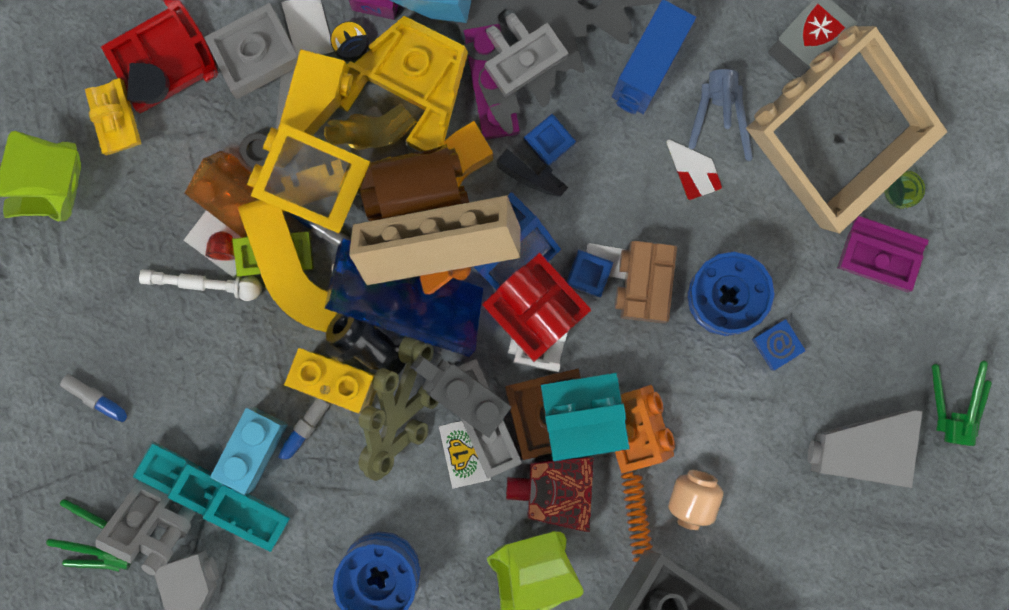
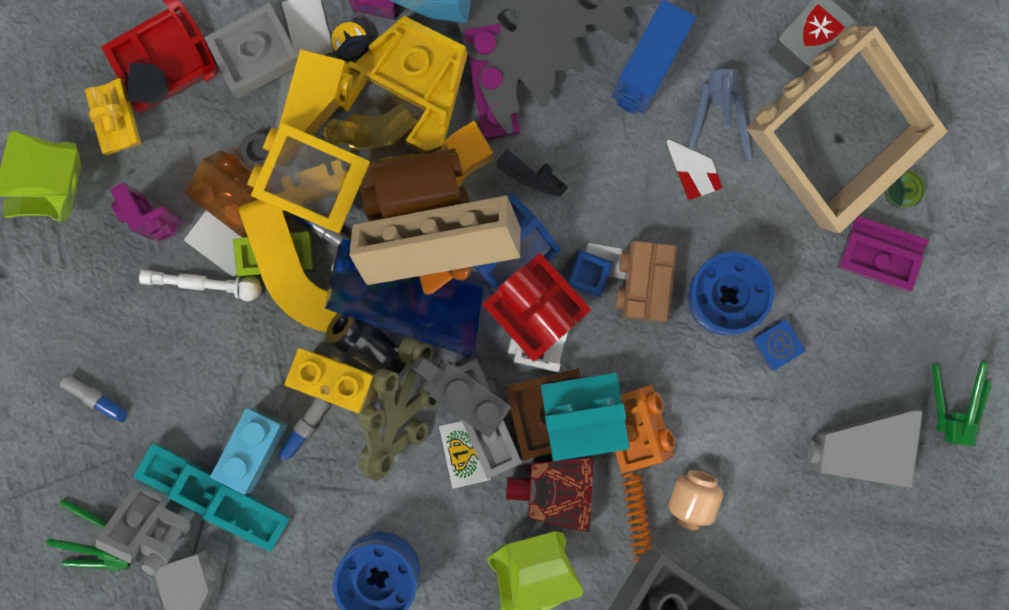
clear red hinge [205,231,235,261] -> none
light grey hinge [484,13,569,98] -> none
blue tile [524,114,576,166] -> none
none -> magenta bracket [109,182,184,242]

